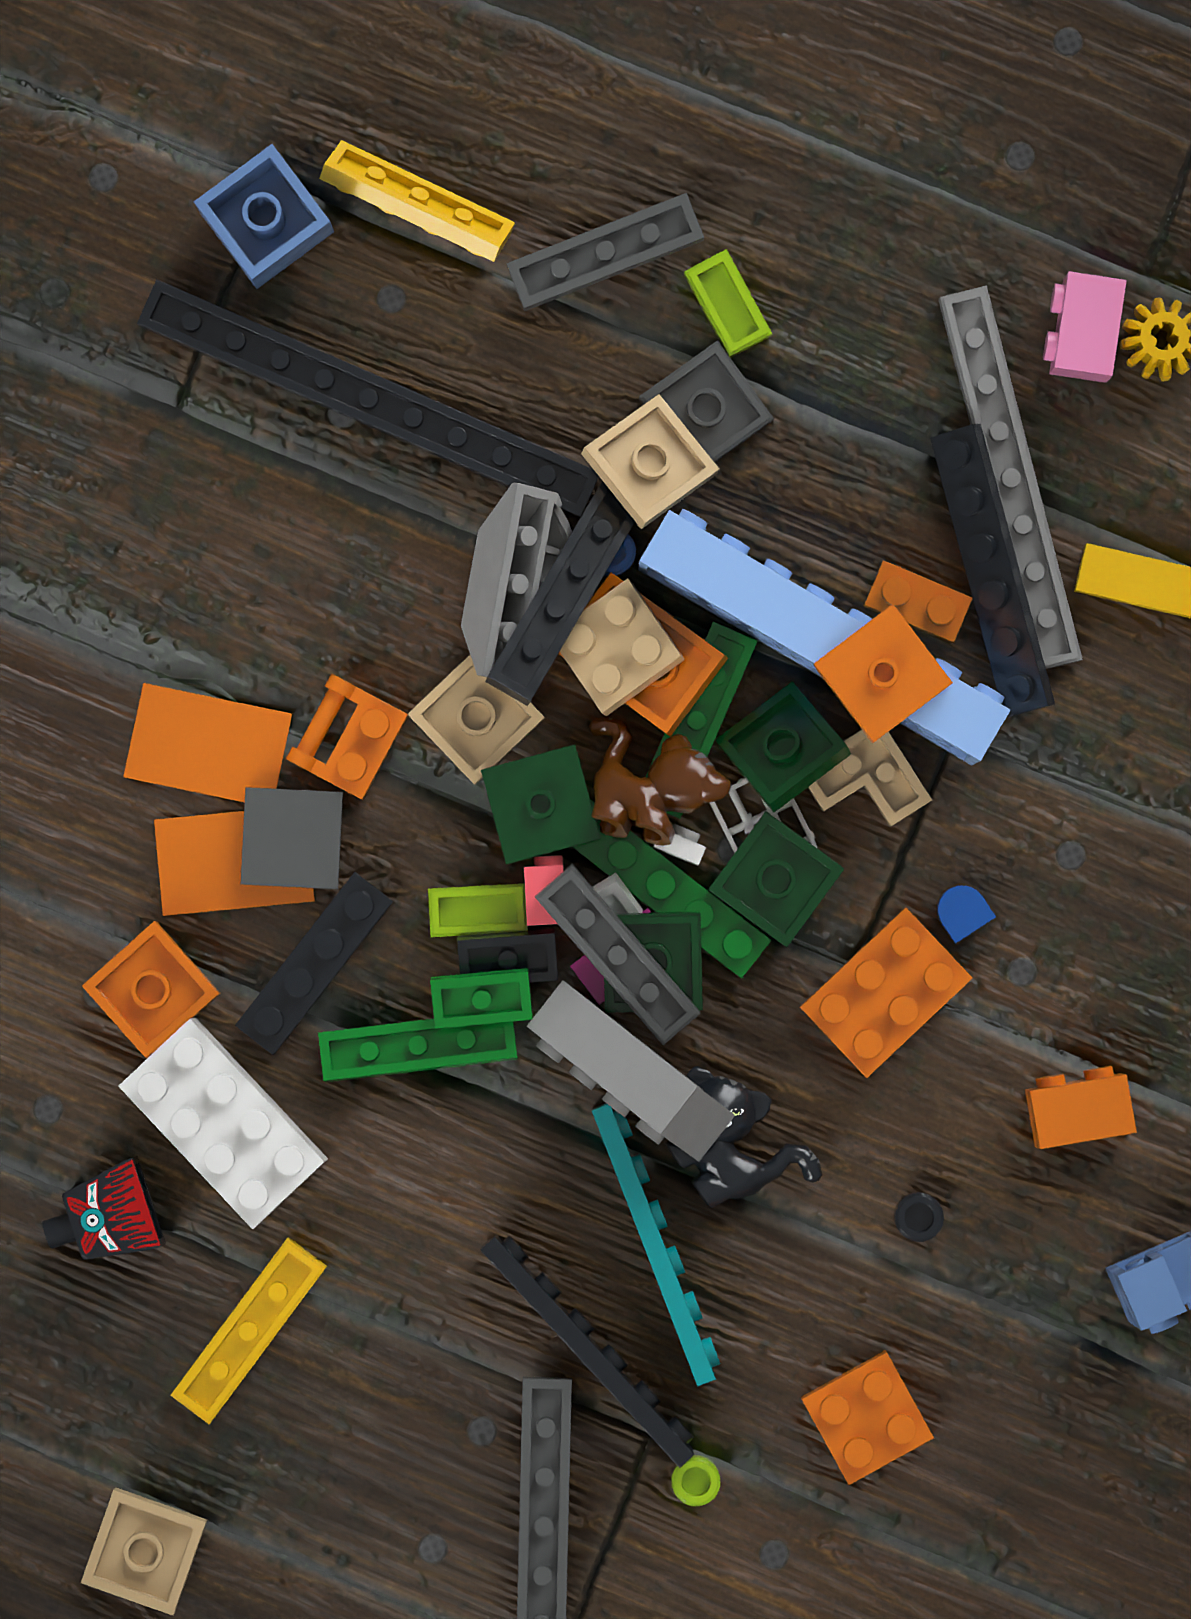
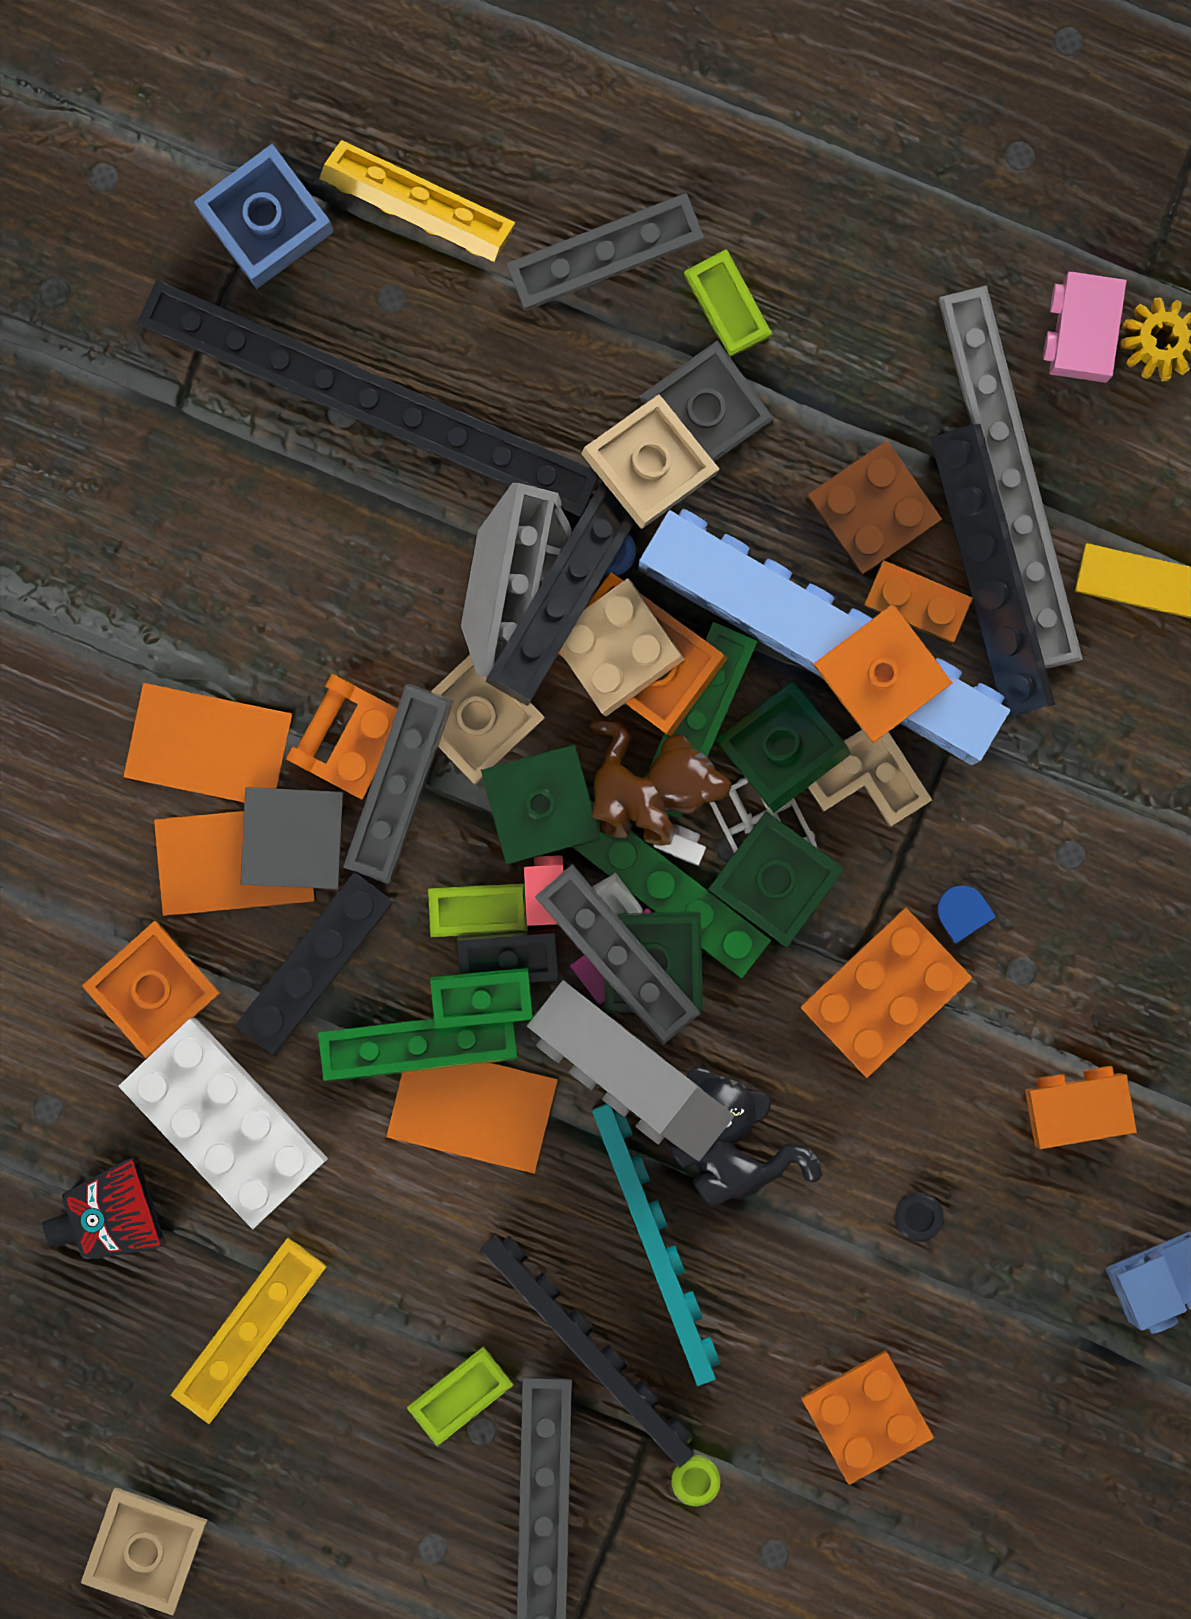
none -> dark grey tile [343,684,454,884]
none -> orange piece [386,1063,558,1174]
none -> lime tile [407,1346,514,1446]
none -> dark orange plate [807,440,942,576]

